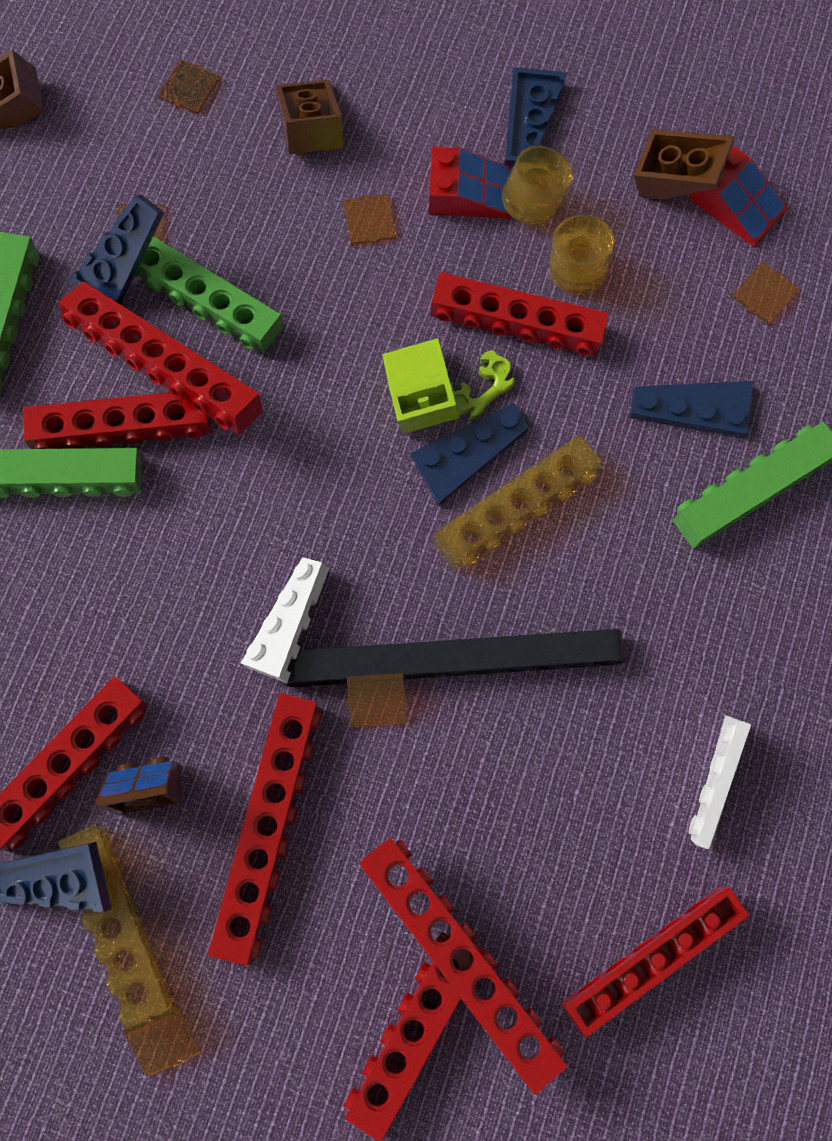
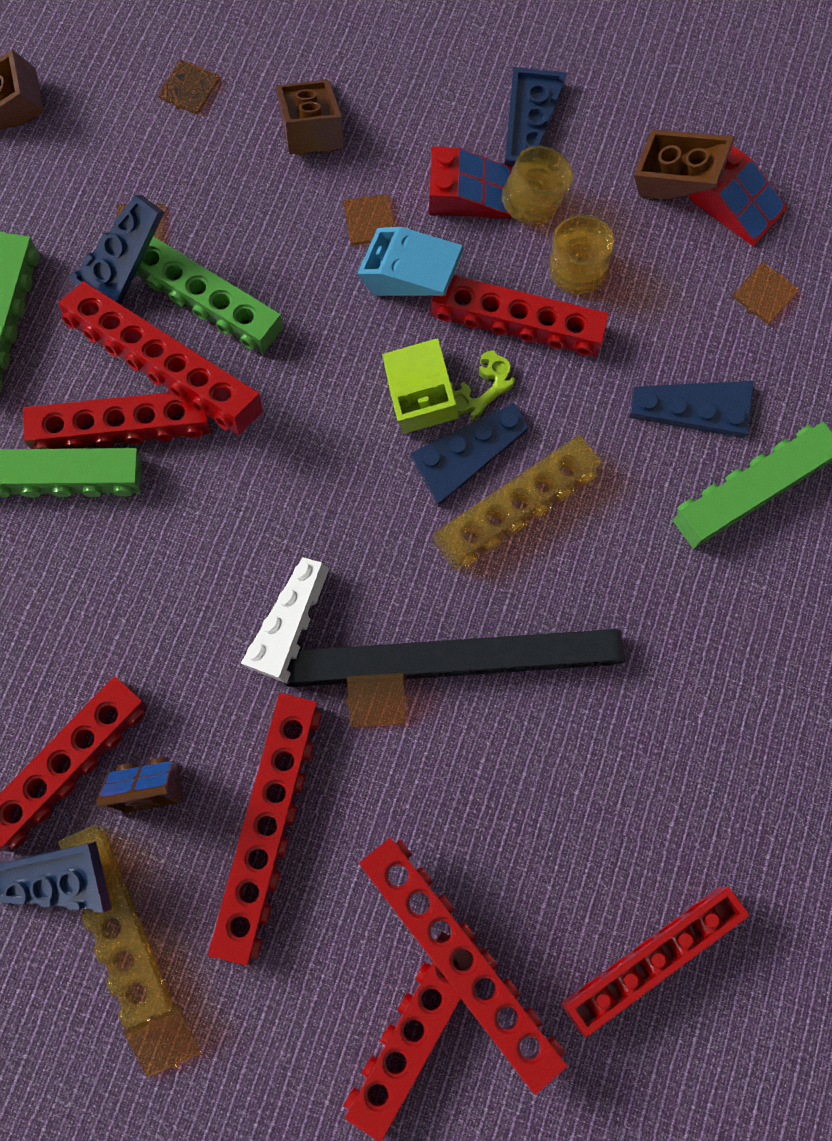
white wing [689,715,751,850] -> none
none -> dark azure slope [357,227,464,296]

